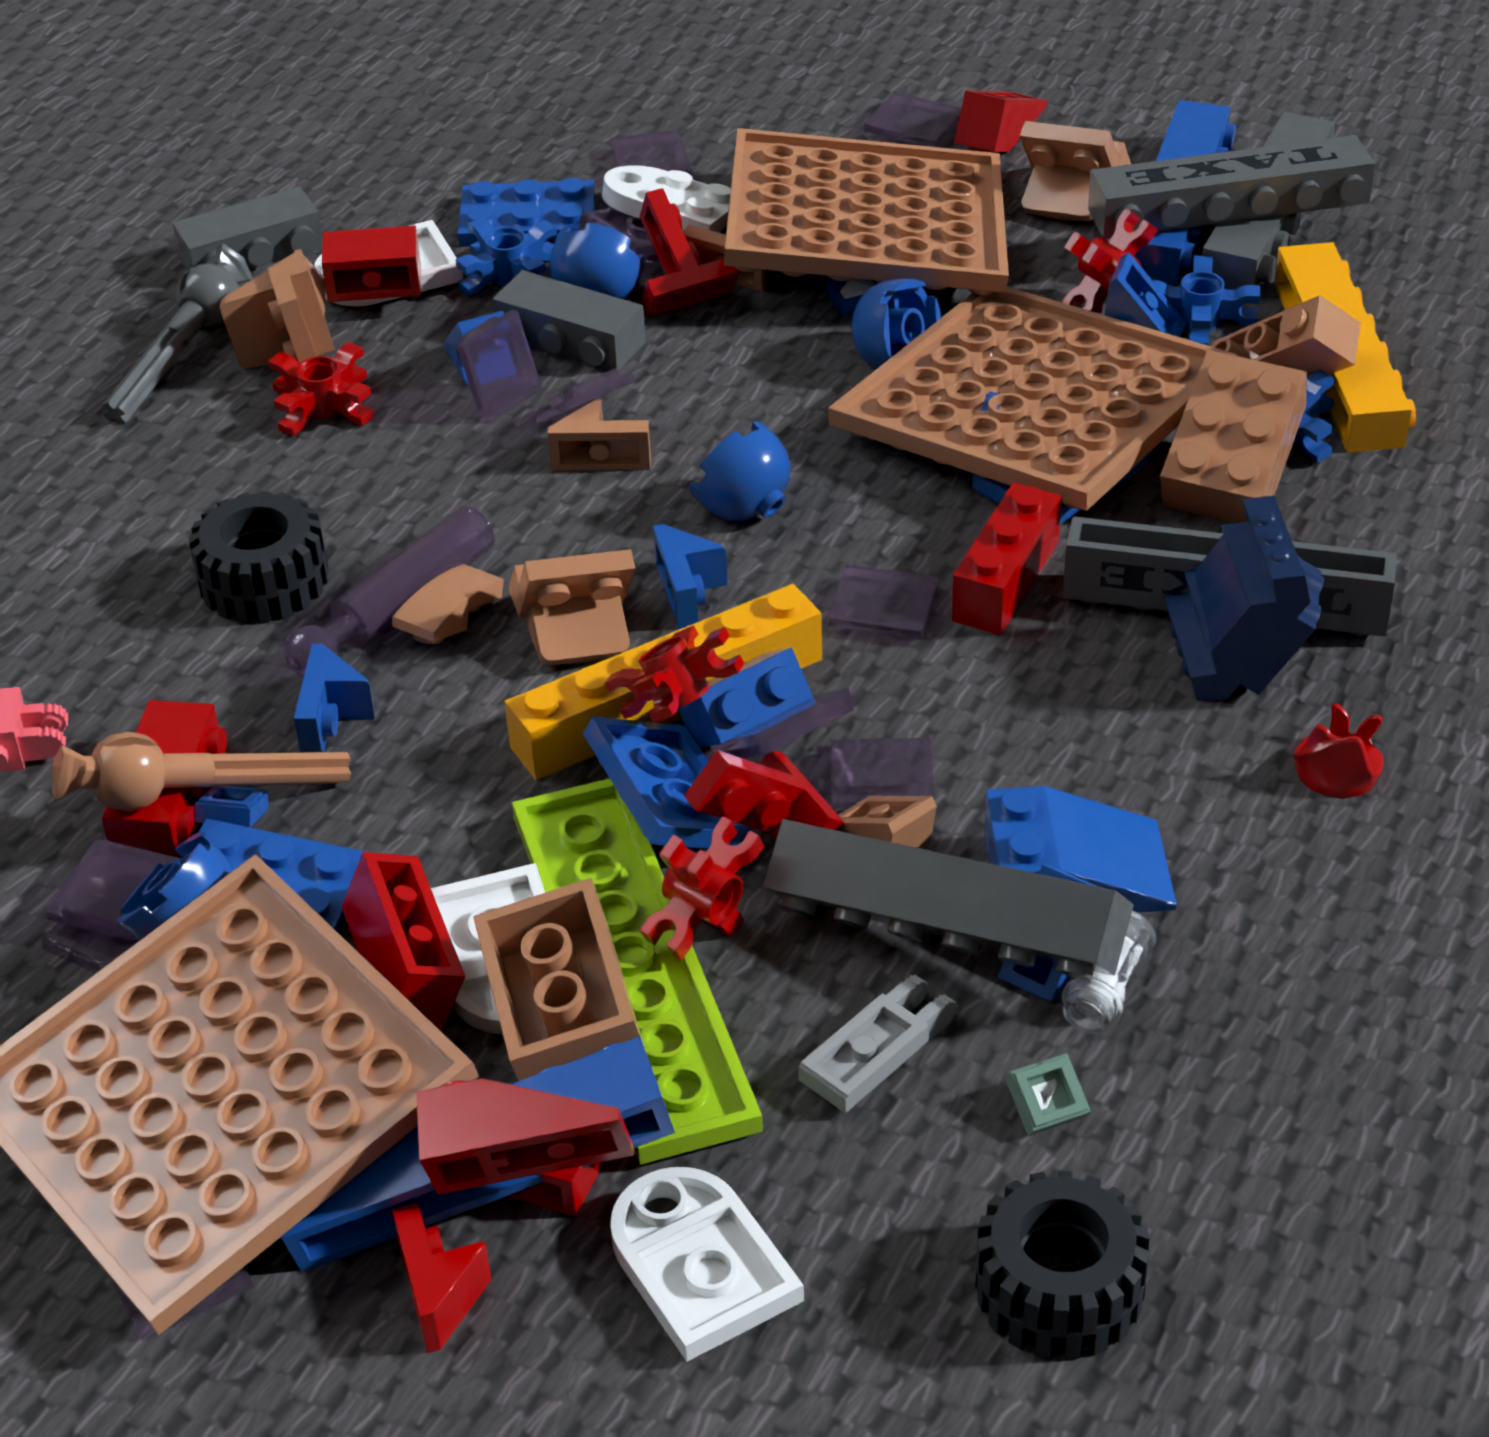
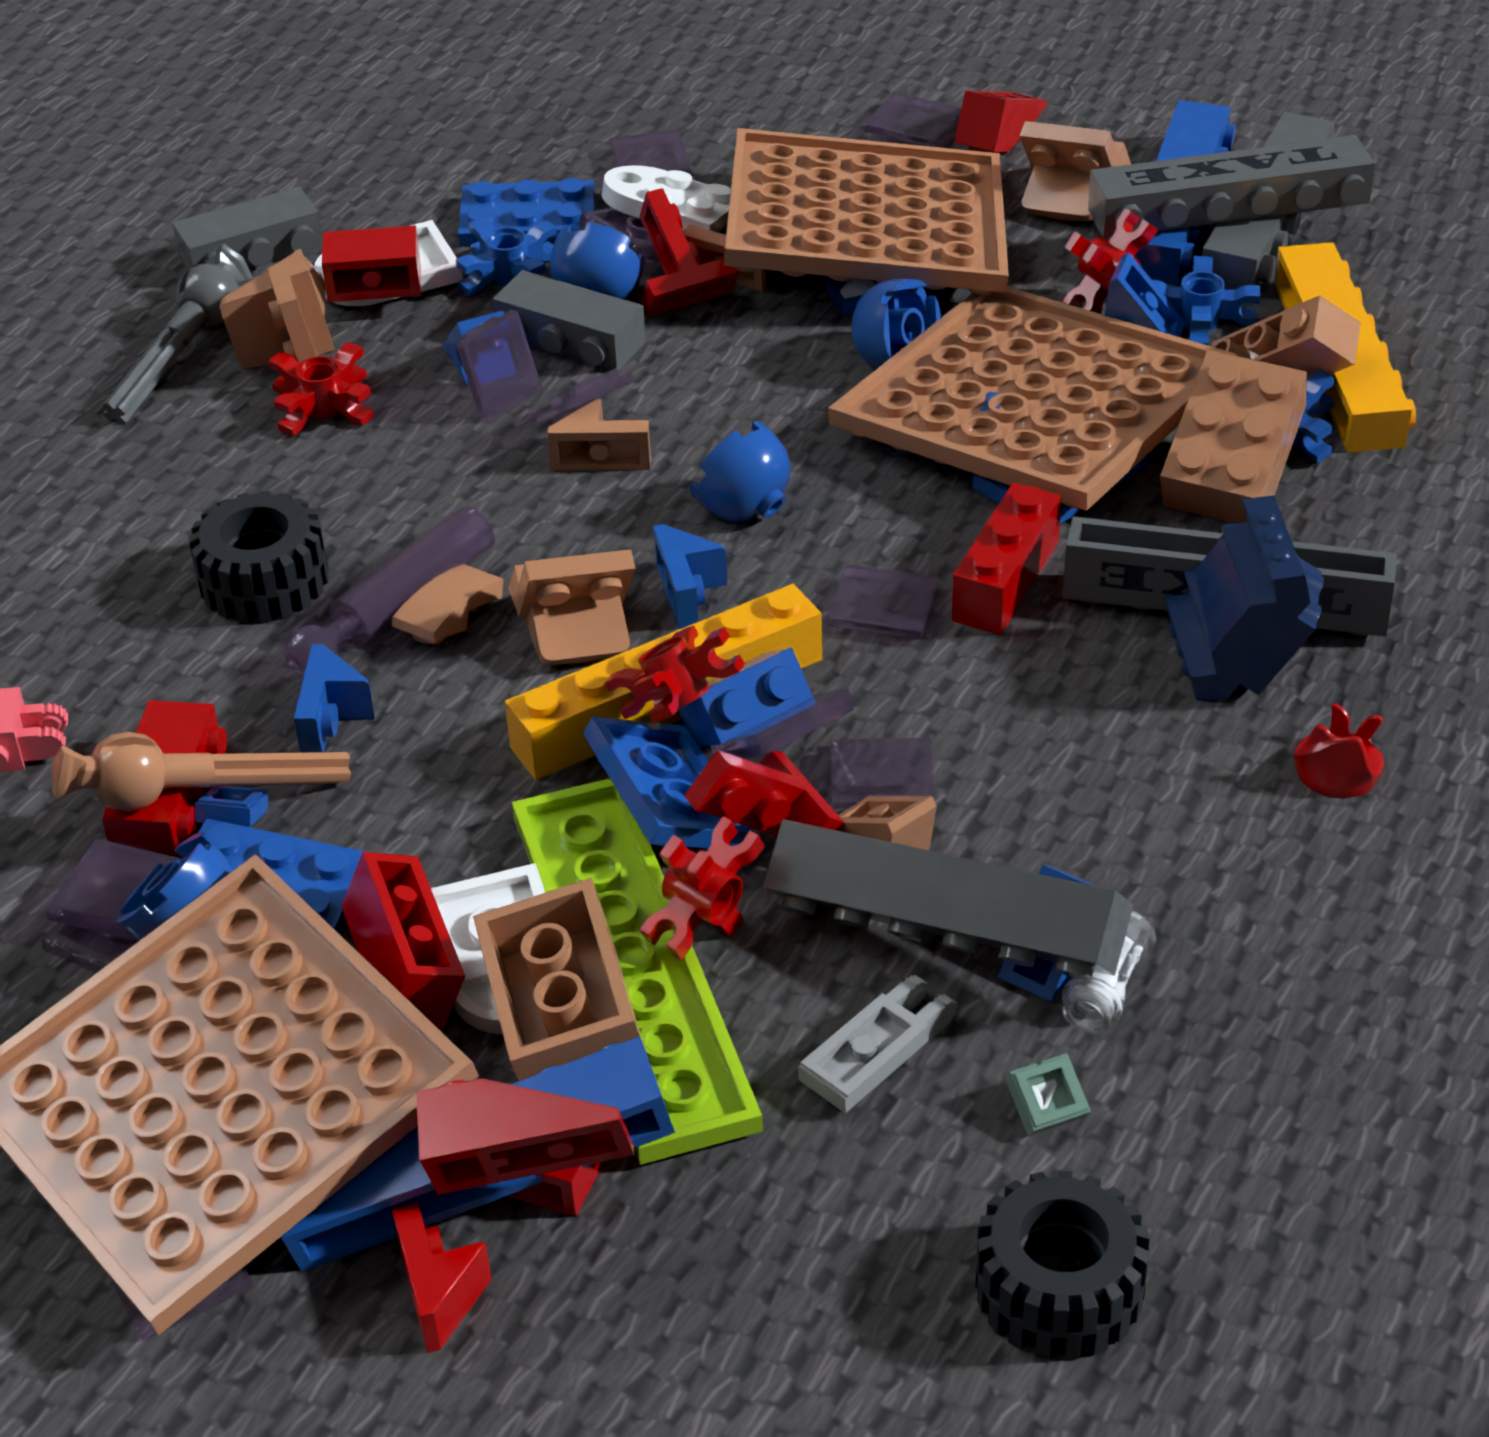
white plate [611,1167,804,1362] -> none
blue slope [984,786,1177,913] -> none

